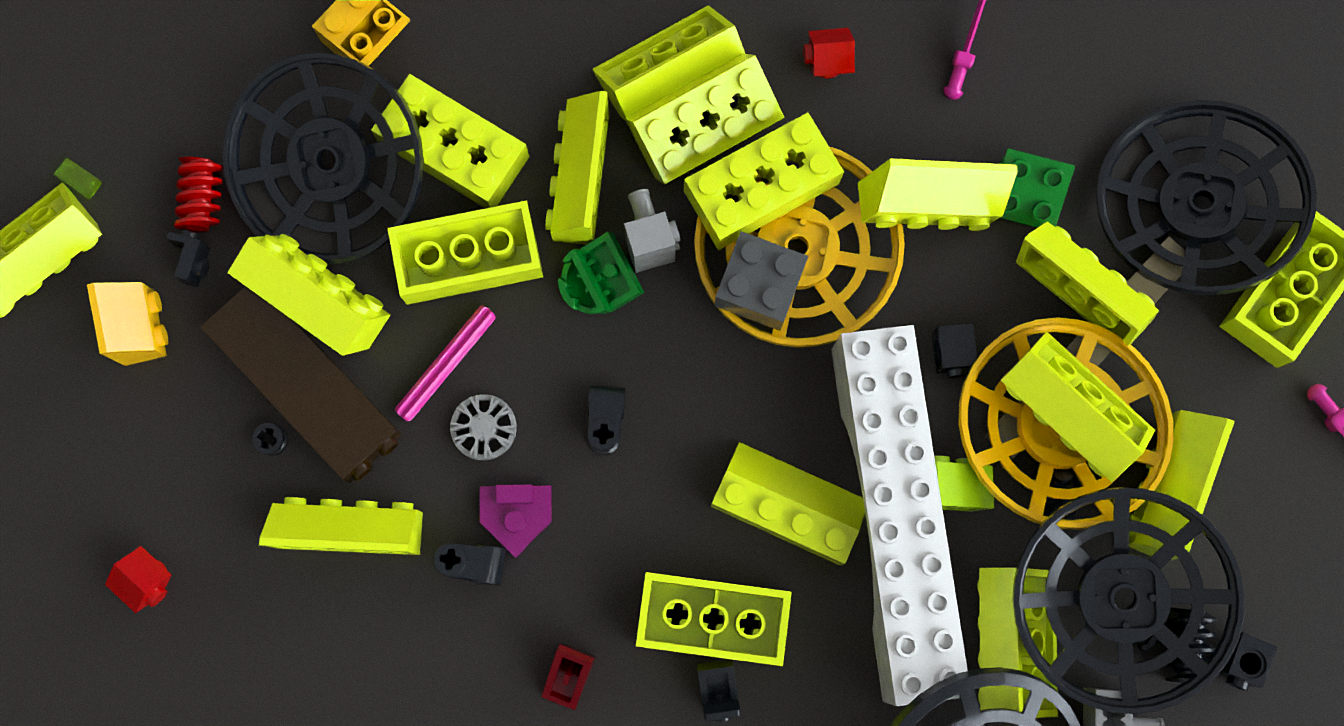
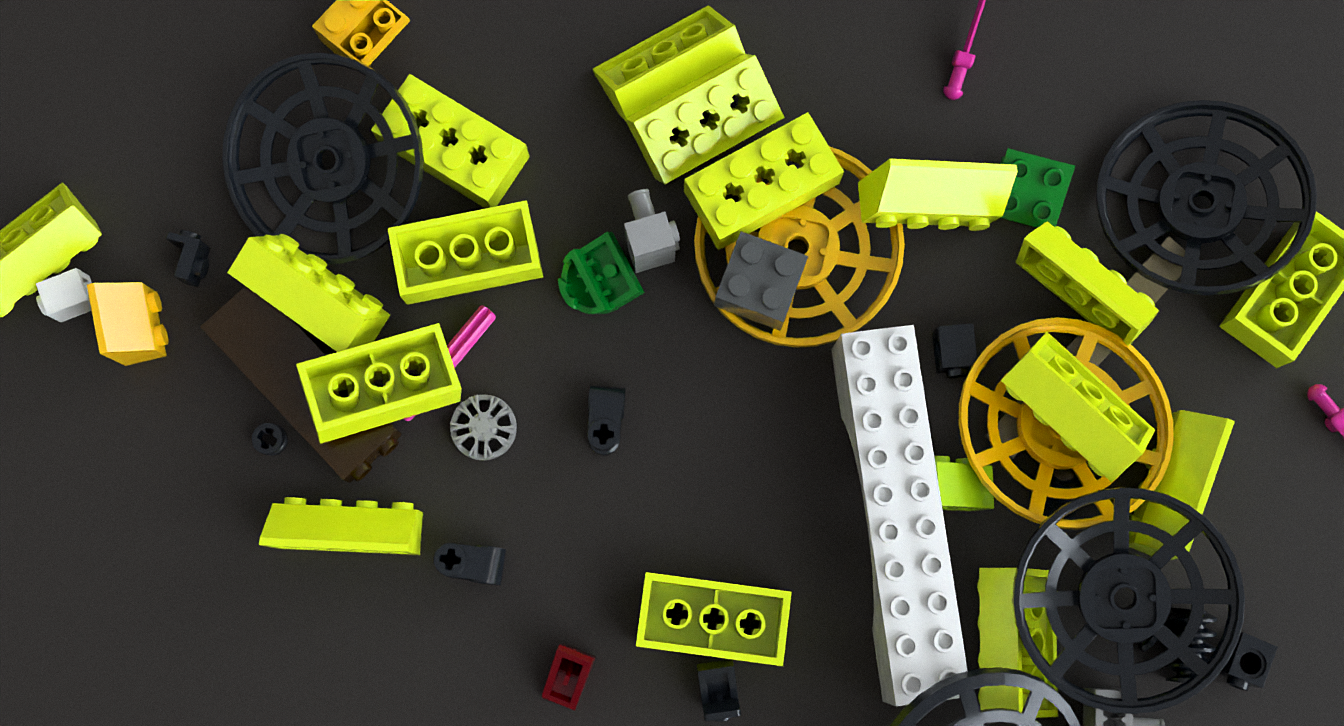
clear neon green piece [54,158,102,200] -> none
red brick [105,546,172,613] -> none
red piece [174,156,224,233] -> none
magenta plate [479,484,552,558] -> none
neon yellow slope [545,91,609,245] -> none
neon yellow slope [710,442,865,566] -> none
red brick [803,27,855,79] -> none
none -> white brick [36,268,92,322]
none -> neon yellow brick [296,323,462,444]

